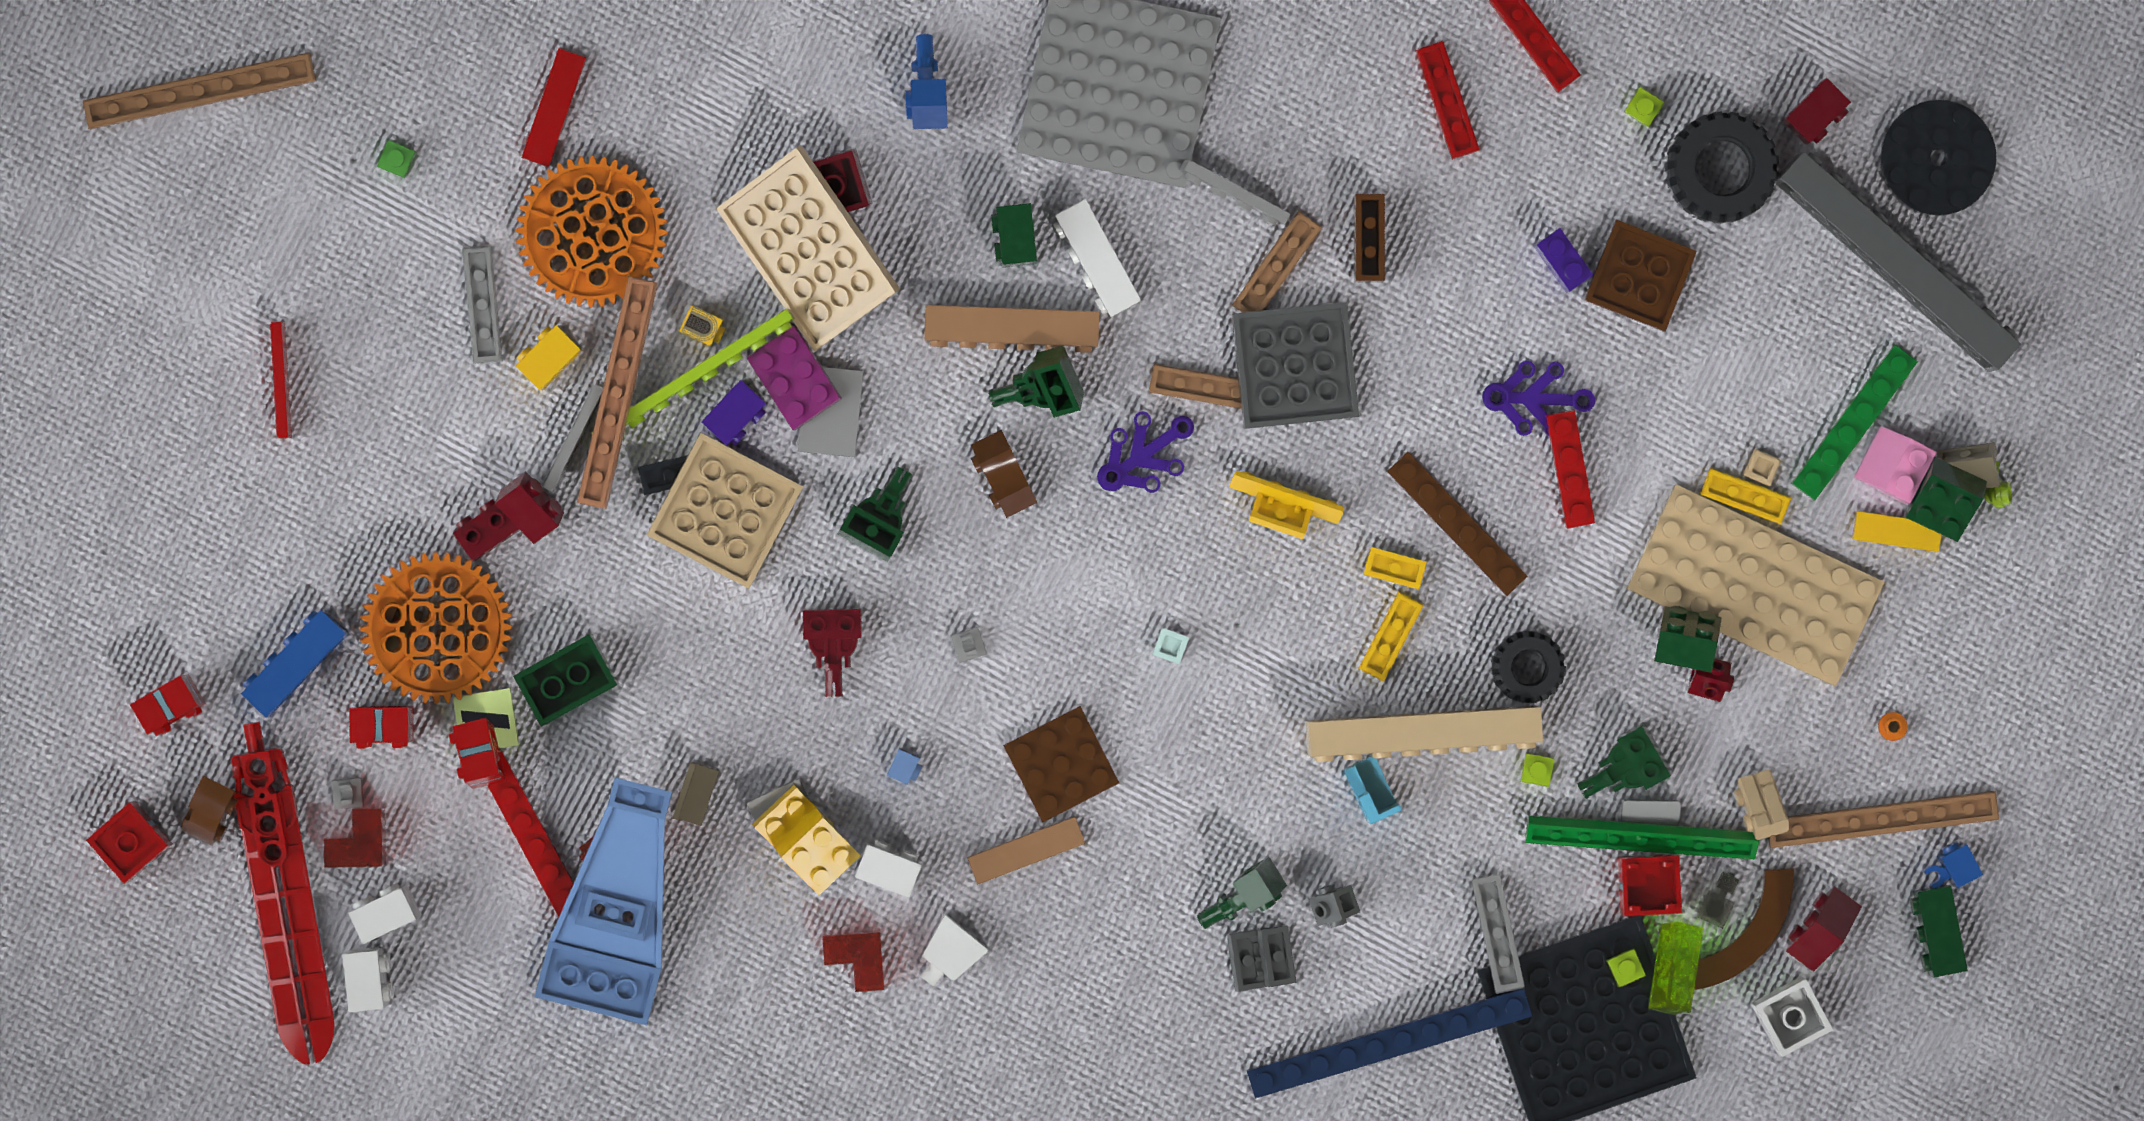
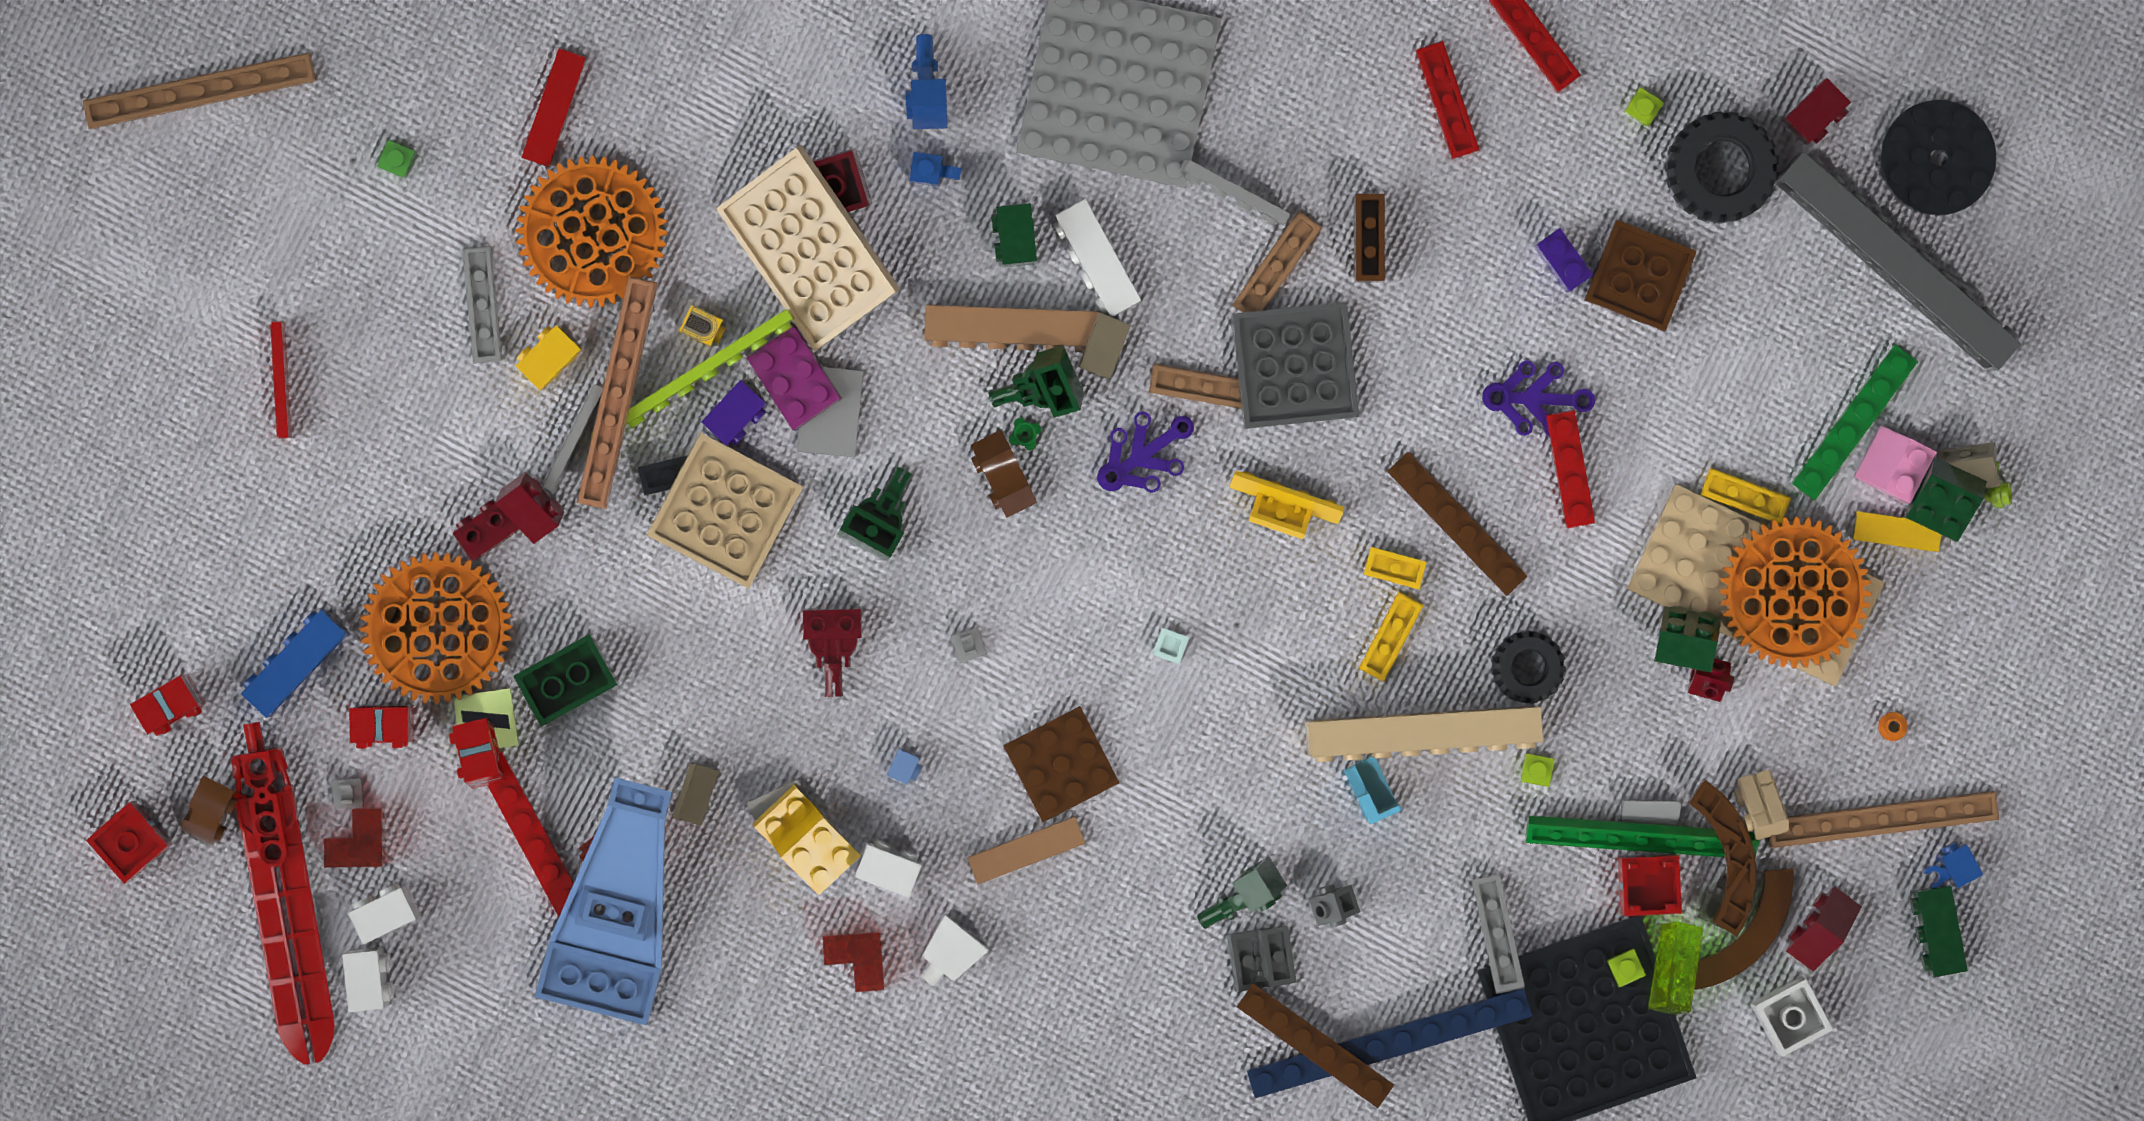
dark green brick [1577,722,1673,799] -> none
tan tile [1743,449,1781,487] -> none
none -> blue brick [909,152,961,187]
none -> green plate [1009,418,1041,450]
none -> dark tan panel [1078,313,1131,379]
none -> reddish brown plate [1236,983,1395,1108]
none -> reddish brown tile [1688,778,1756,937]
none -> orange gear [1718,517,1872,669]

